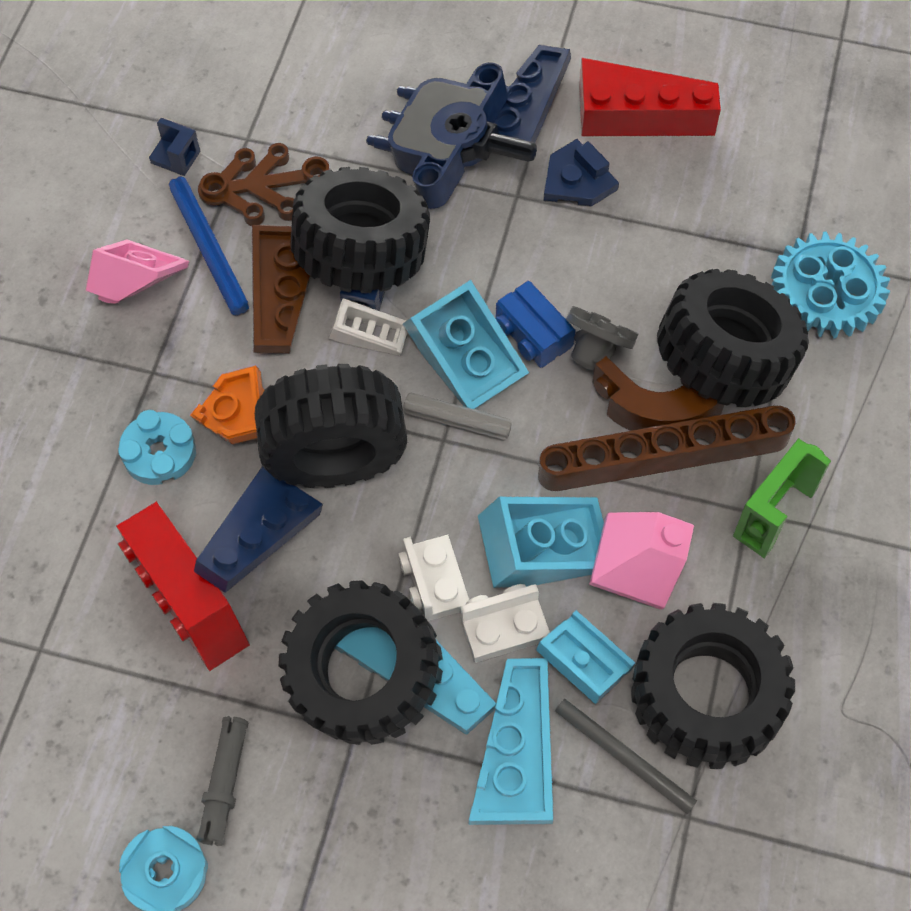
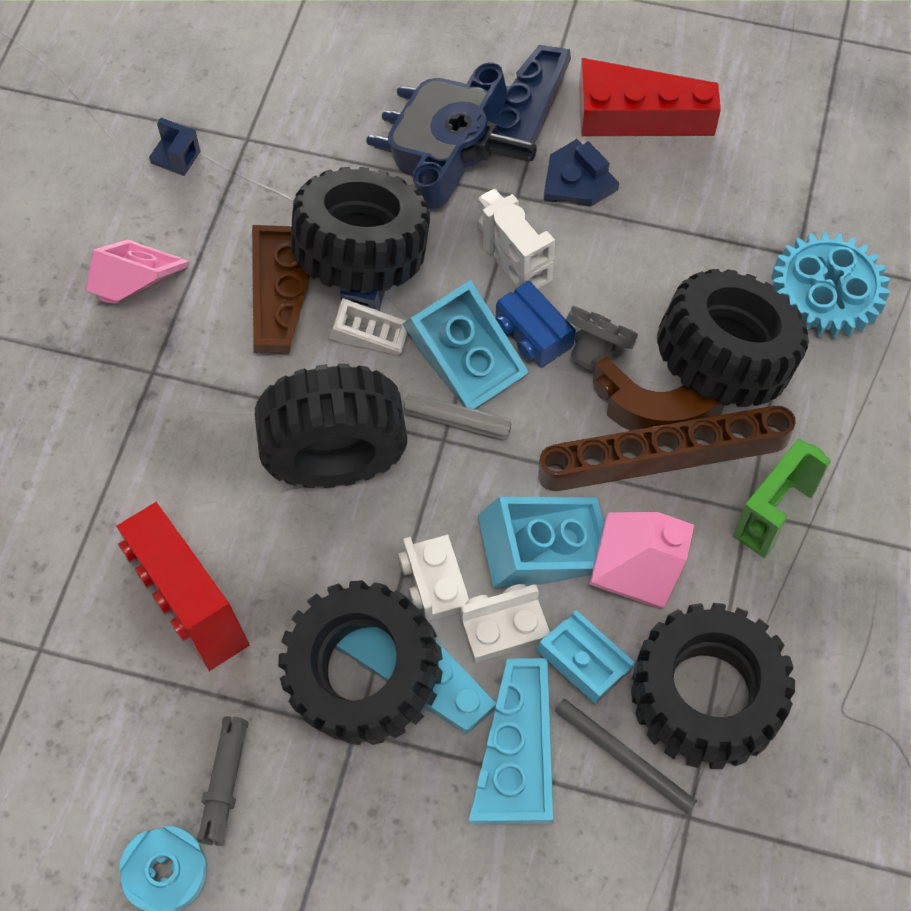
medium azure plate [118,410,196,485] -> none
blue axle [169,176,249,316] -> none
orange plate [190,365,264,445] -> none
dark blue wing [194,466,323,593] -> none
reddish brown plant [198,143,330,226] -> none
none -> white hips [478,189,555,289]

